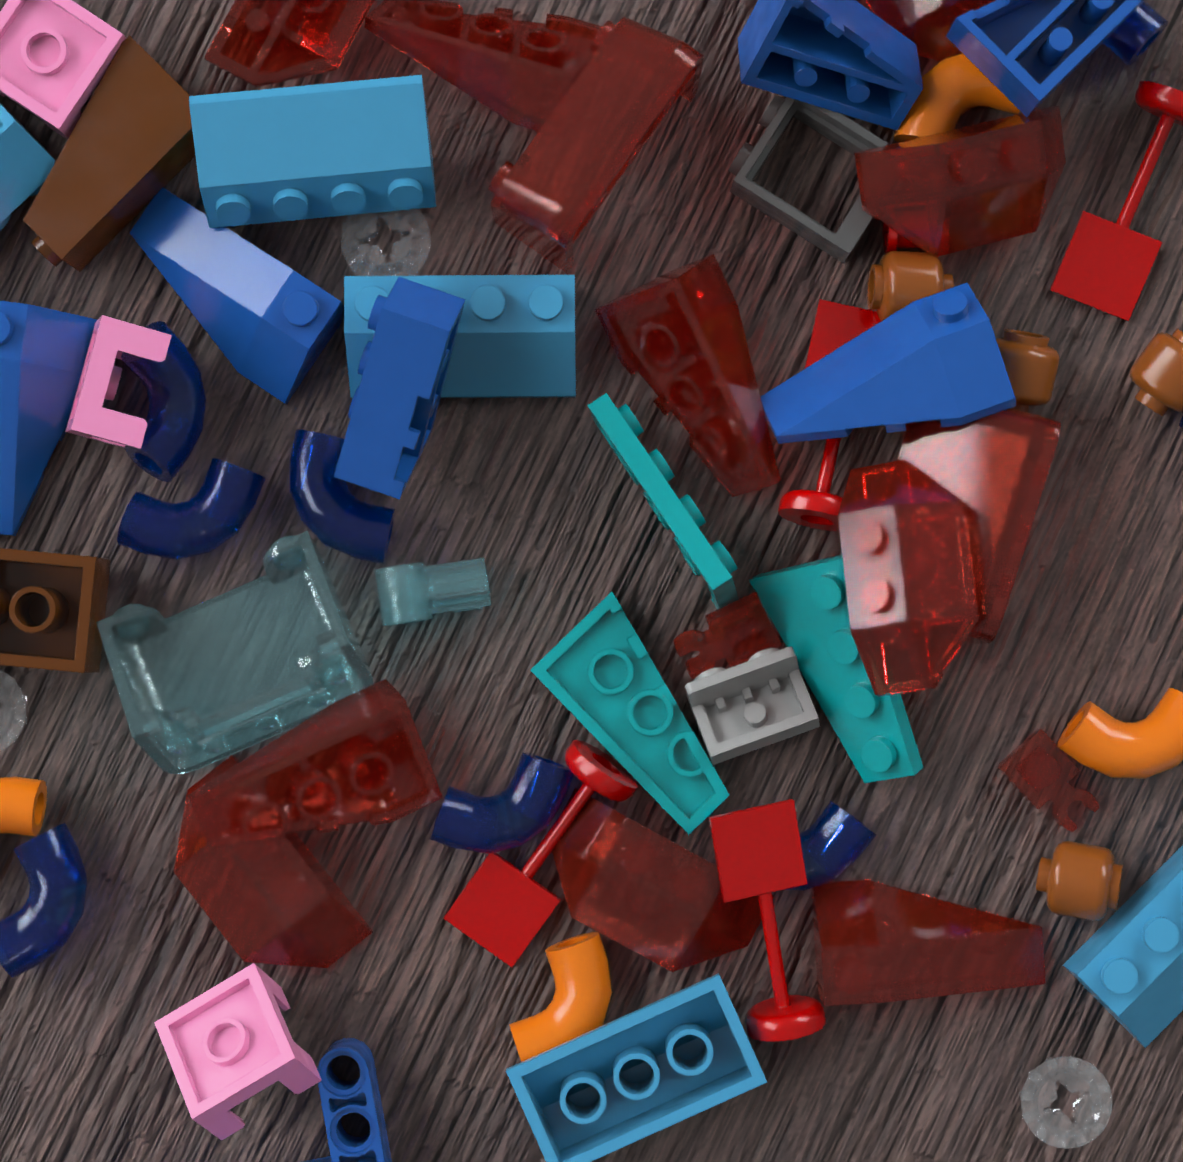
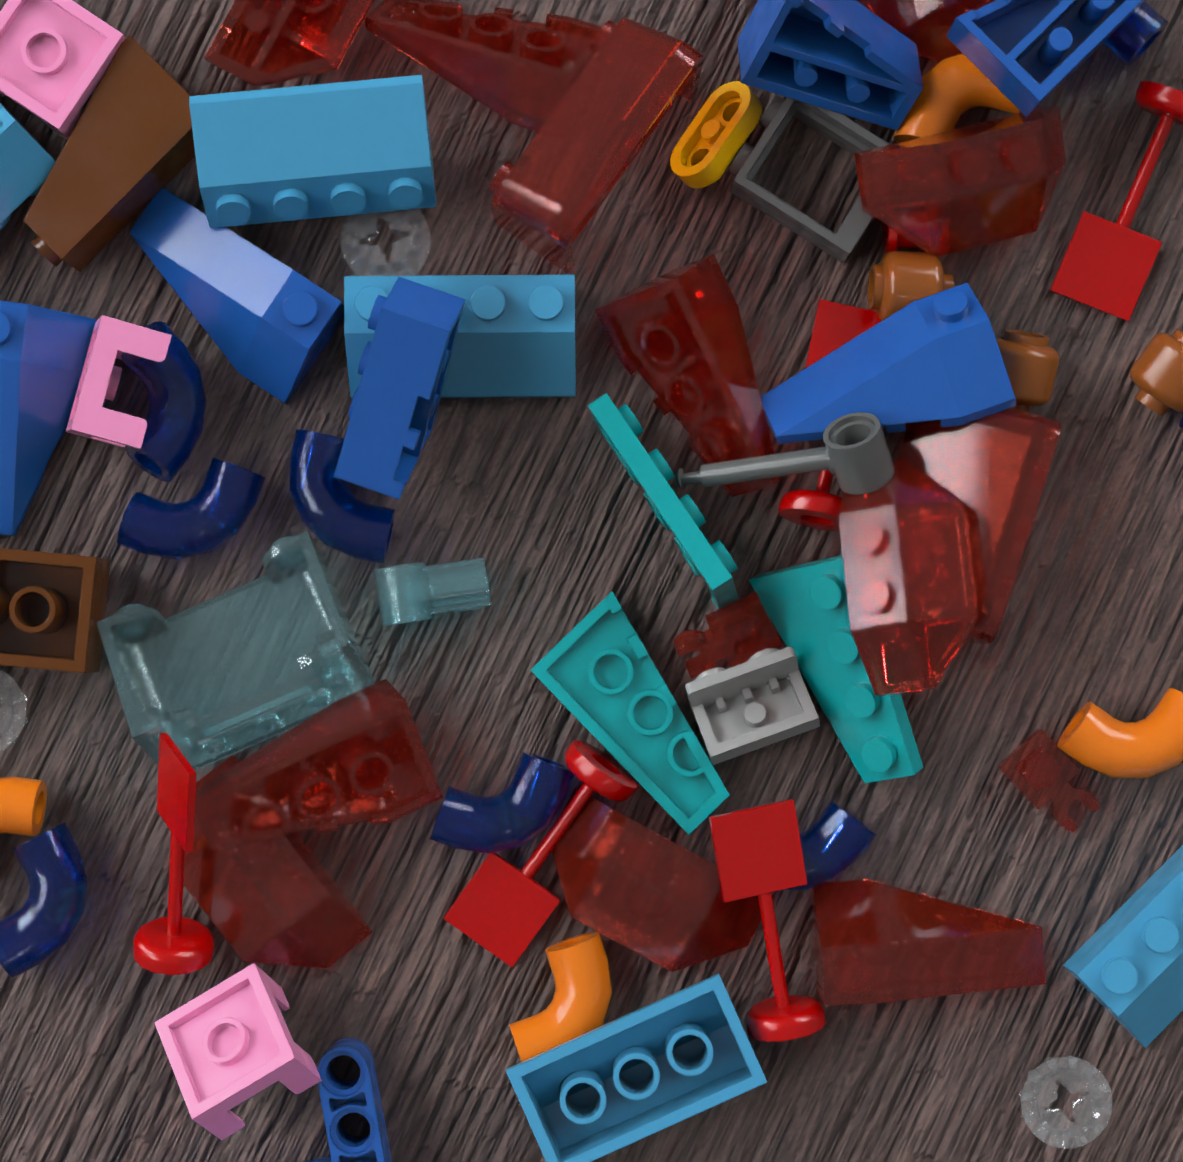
dark orange head [1036,841,1123,921] -> none
none -> red piece [133,732,214,975]
none -> yellow plate [670,81,762,188]
none -> dark grey piece [675,412,895,495]

